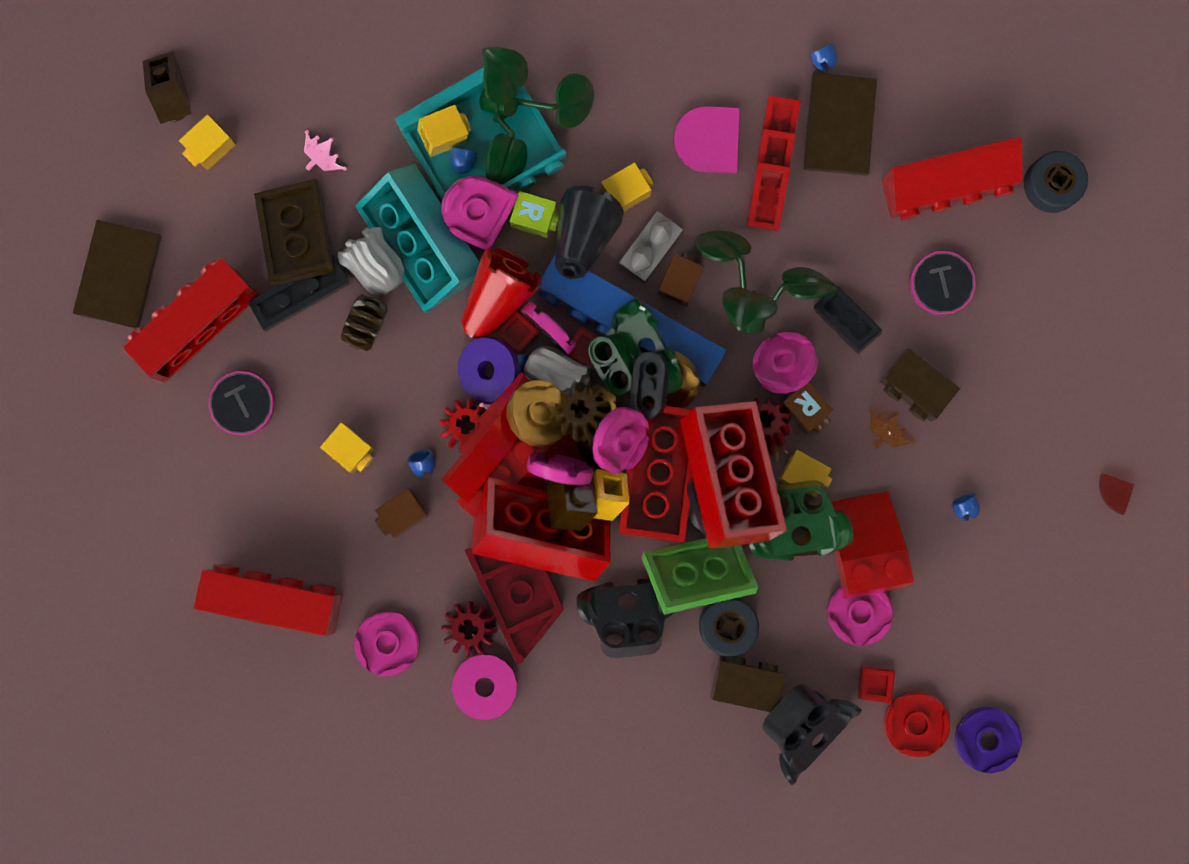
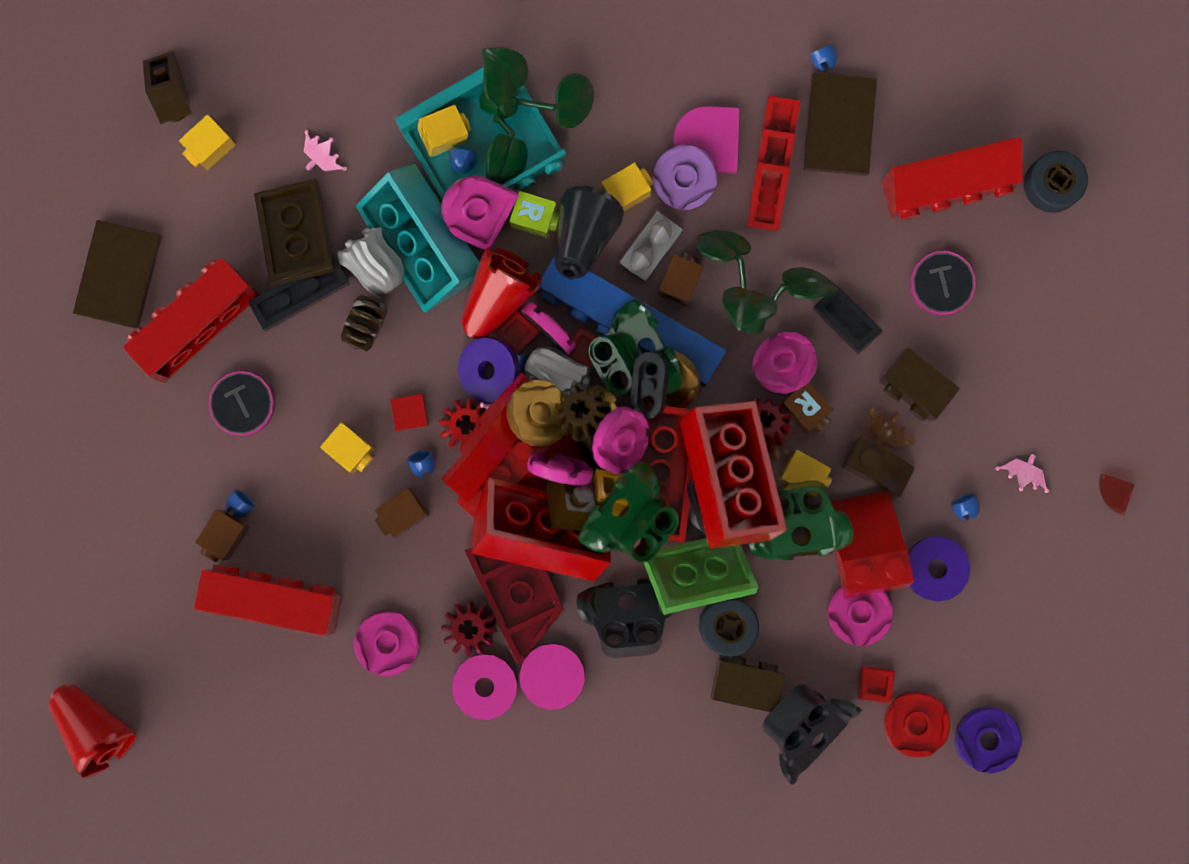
none -> red cone [48,684,136,778]
none -> reddish brown brick [195,509,250,562]
none -> blue hinge [225,489,255,518]
none -> red tile [390,394,428,432]
none -> dark pink tile [519,644,585,710]
none -> dark green piece [578,460,679,563]
none -> medium lavender tile [653,145,718,210]
none -> dark brown slope [842,437,915,497]
none -> dark purple tile [908,536,970,602]
none -> bright pink piece [995,454,1049,493]

